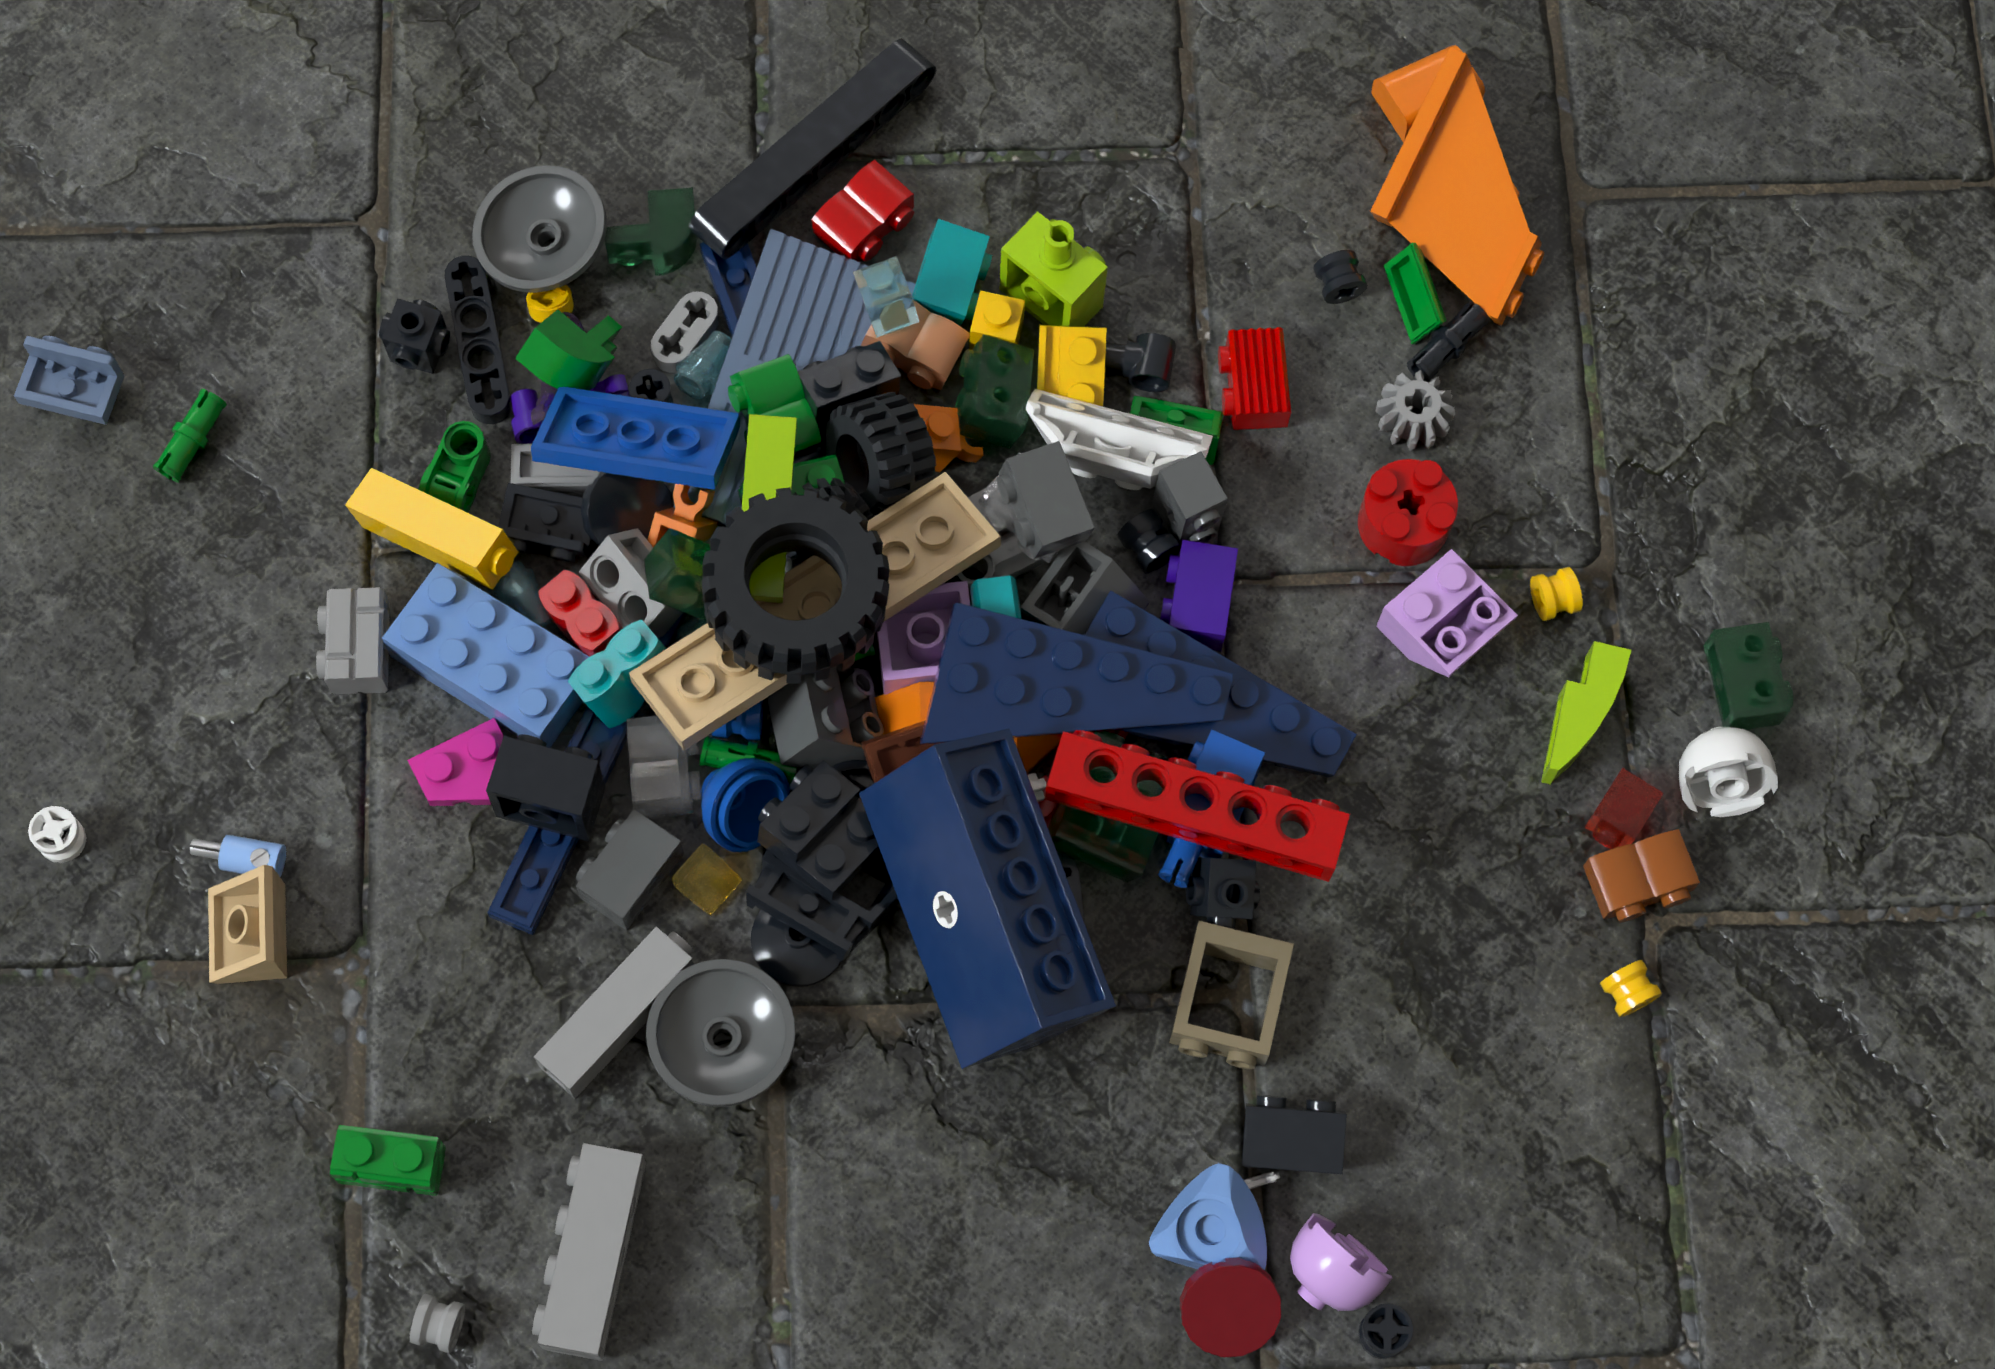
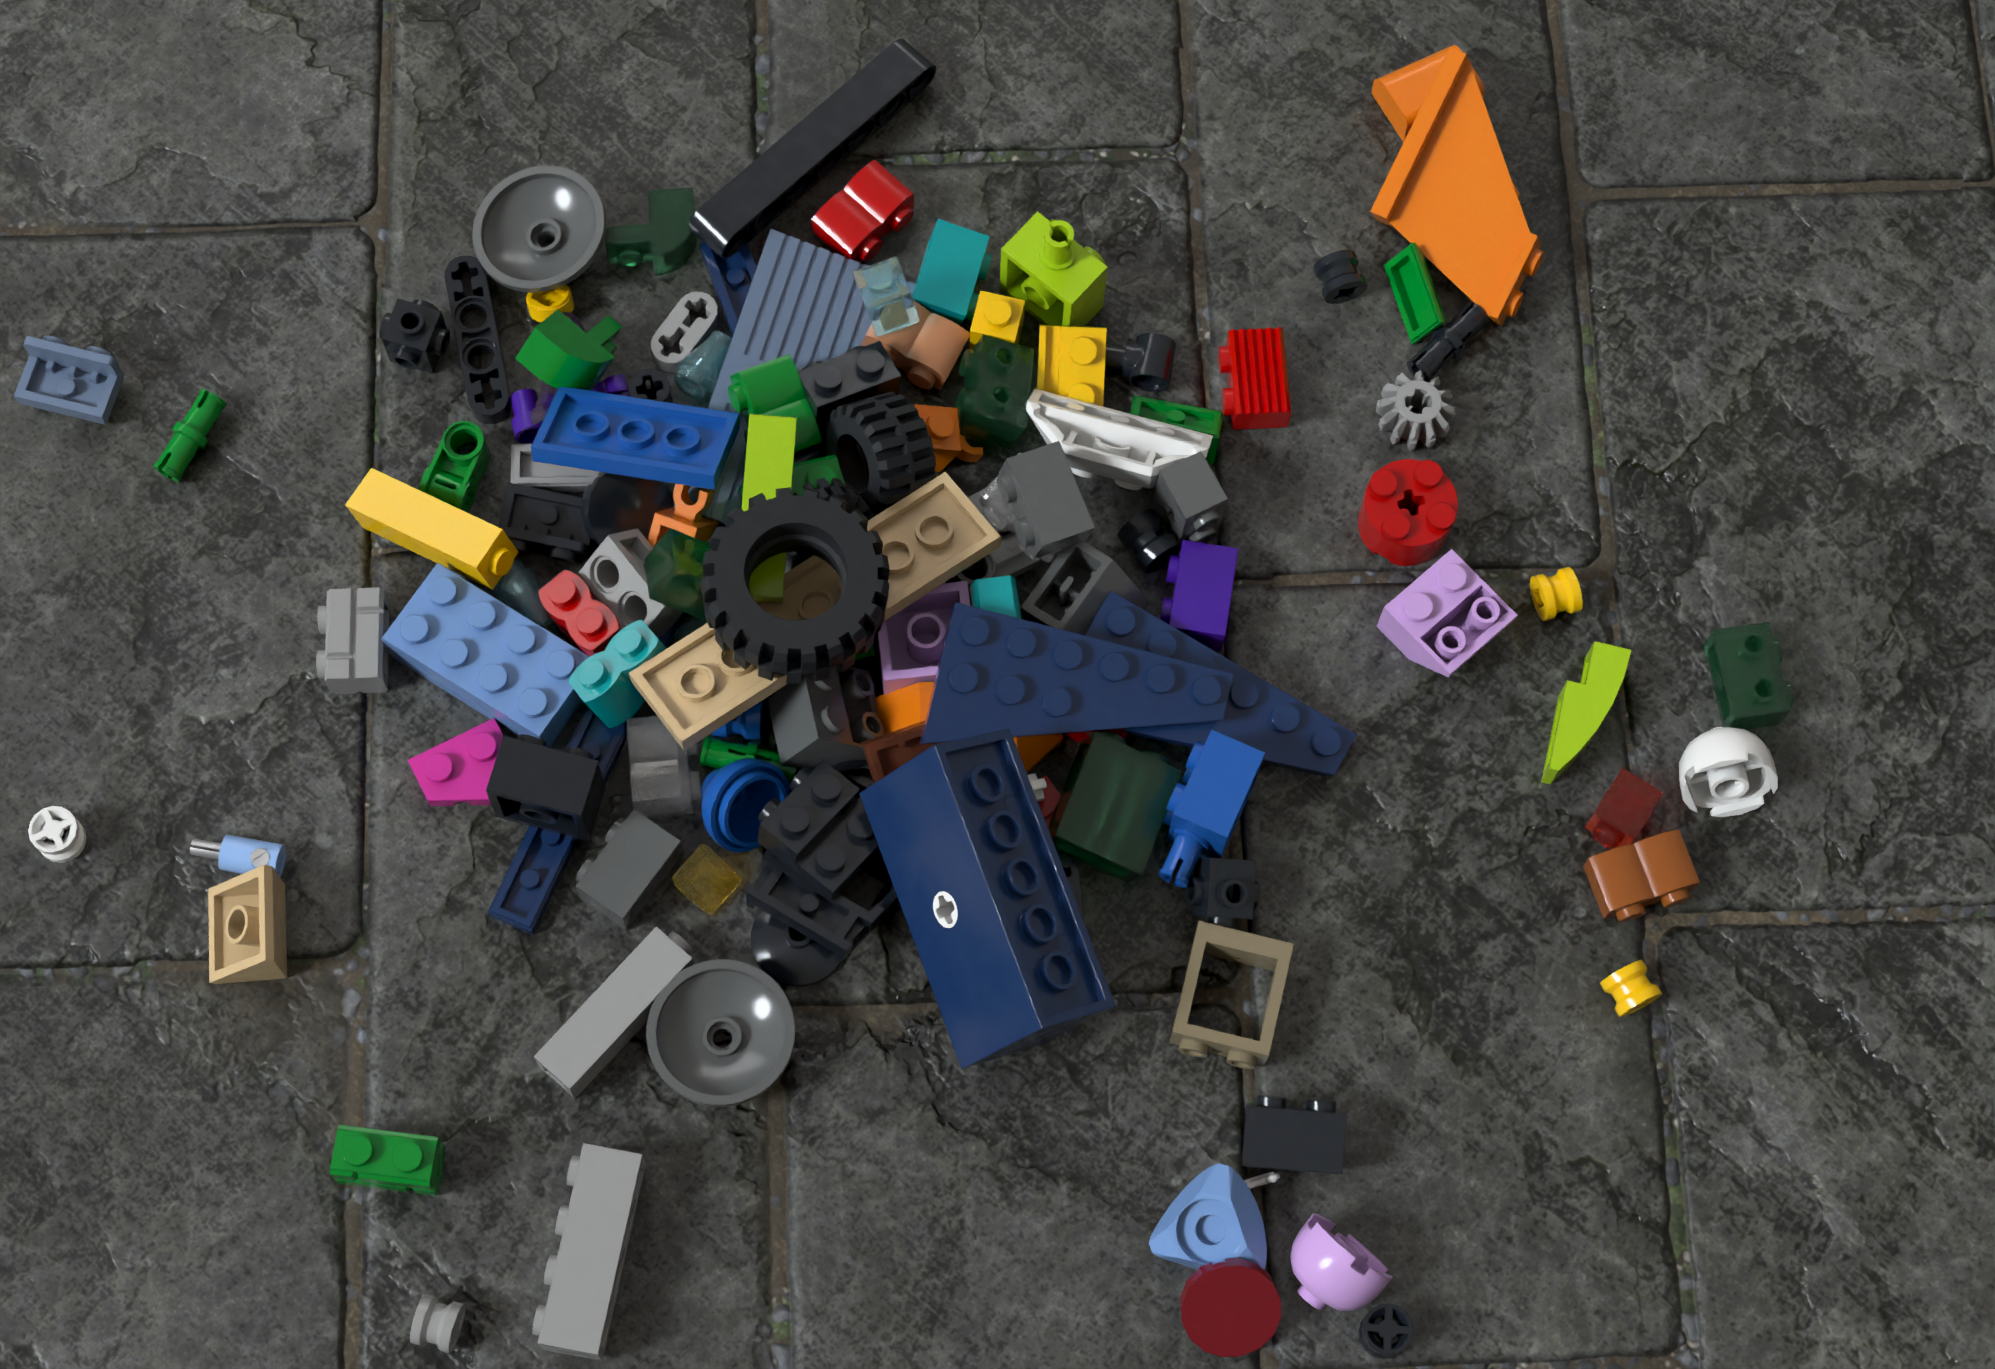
red brick [1044,730,1350,882] -> none

